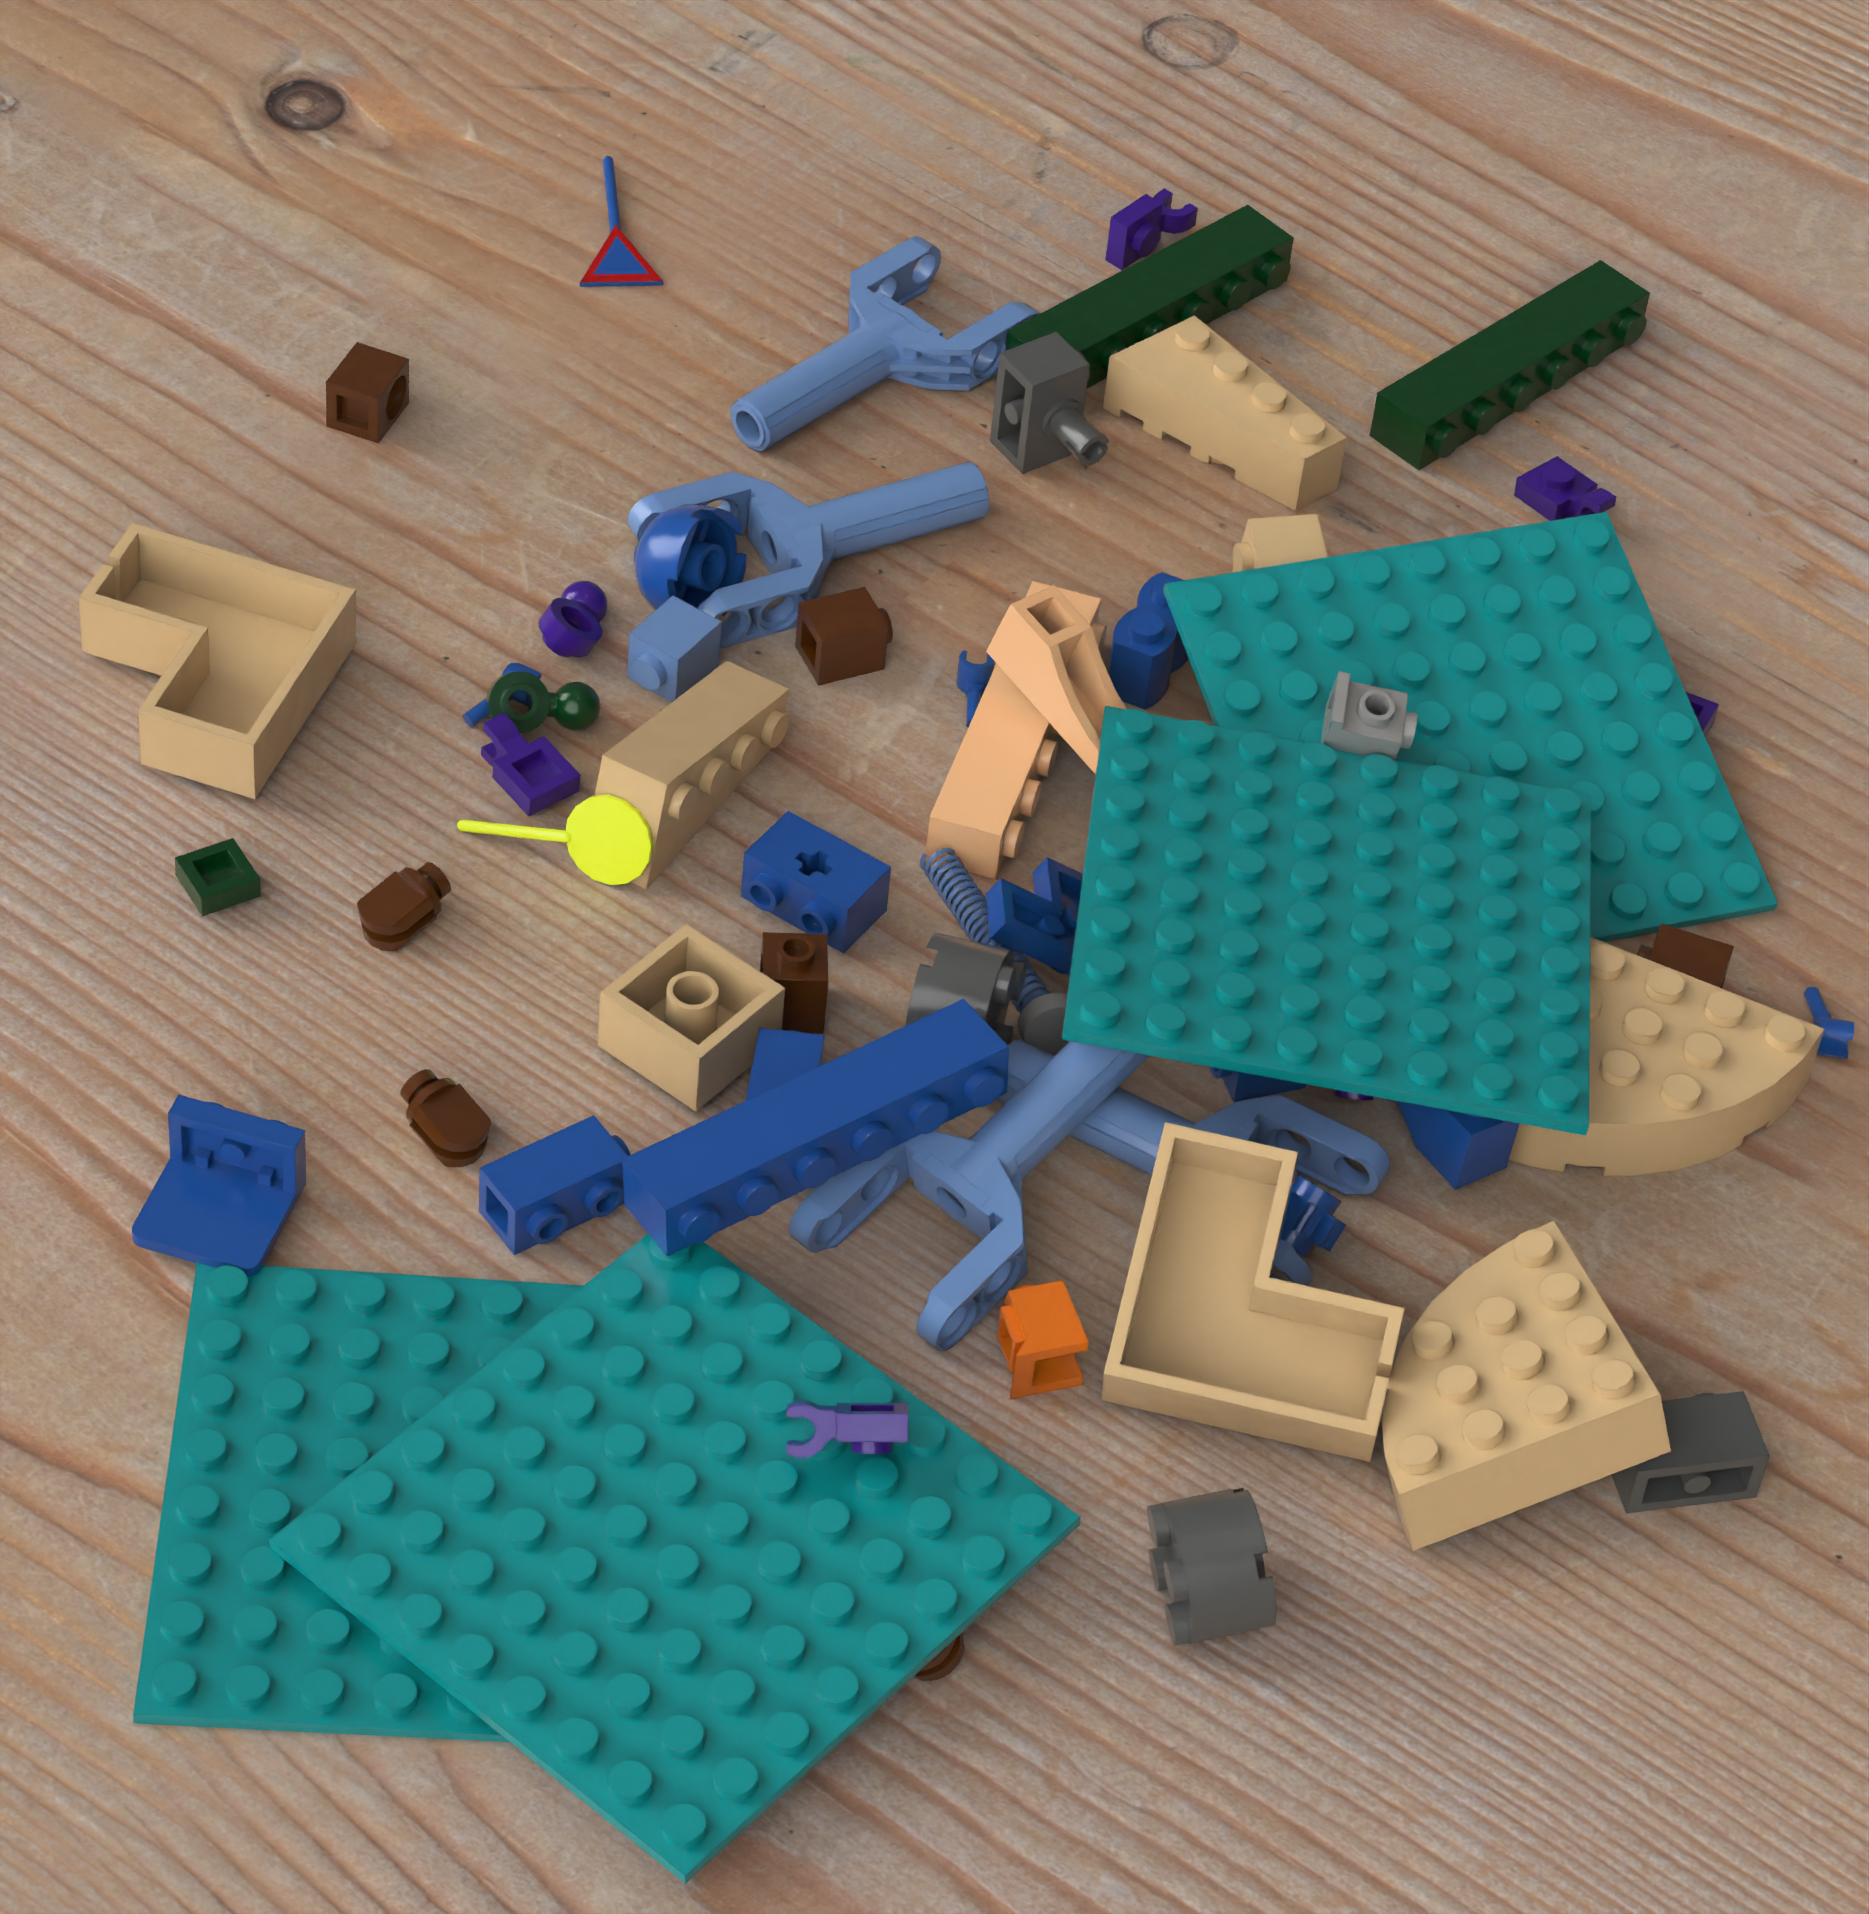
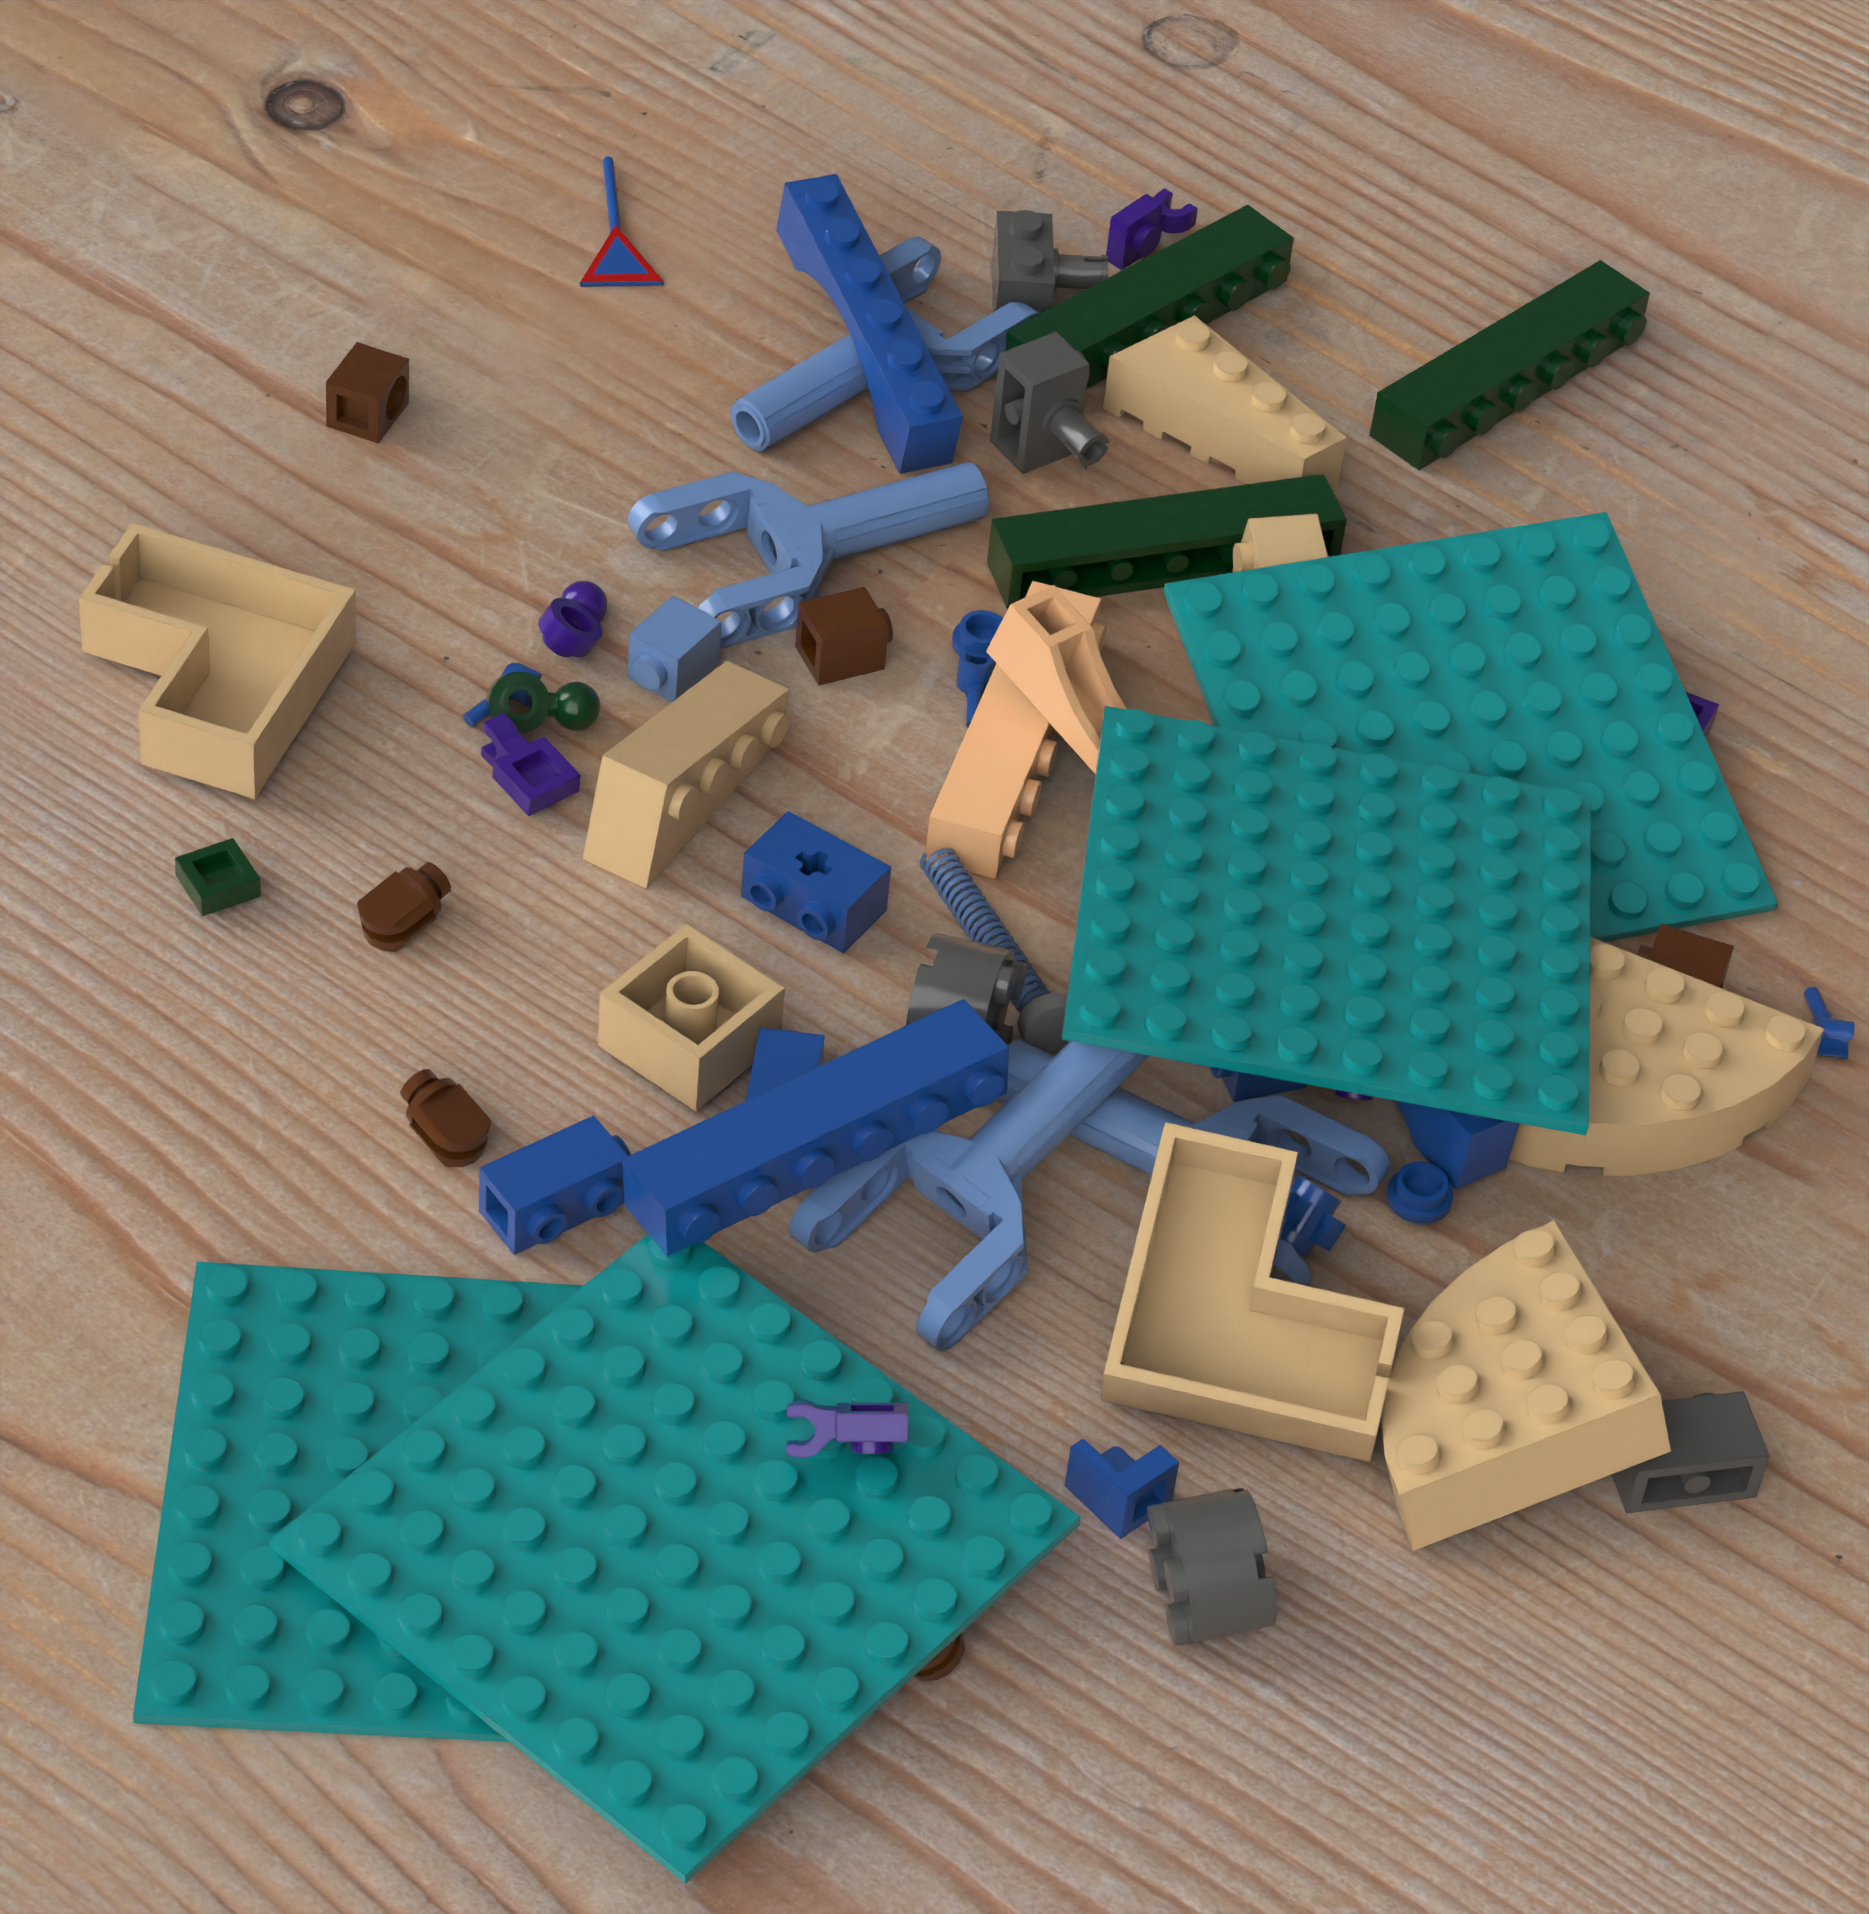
blue bracket [132,1094,306,1276] -> none
neon yellow piece [457,794,654,885] -> none
blue cylinder [634,504,746,616] -> none
reddish brown brick [760,932,828,1034] -> none
blue plate [986,857,1083,975] -> none
orange window [996,1280,1089,1400] -> none
blue brick [1108,572,1189,710] -> none
light grey brick [1321,671,1418,761] -> none
dark purple plate [1514,456,1616,521] -> none
none -> blue arch [776,174,963,474]
none -> blue plate [952,610,1003,664]
none -> dark green brick [987,474,1347,609]
none -> dark grey brick [991,210,1108,313]
none -> blue panel [1064,1439,1179,1539]
none -> blue plate [1386,1162,1453,1224]

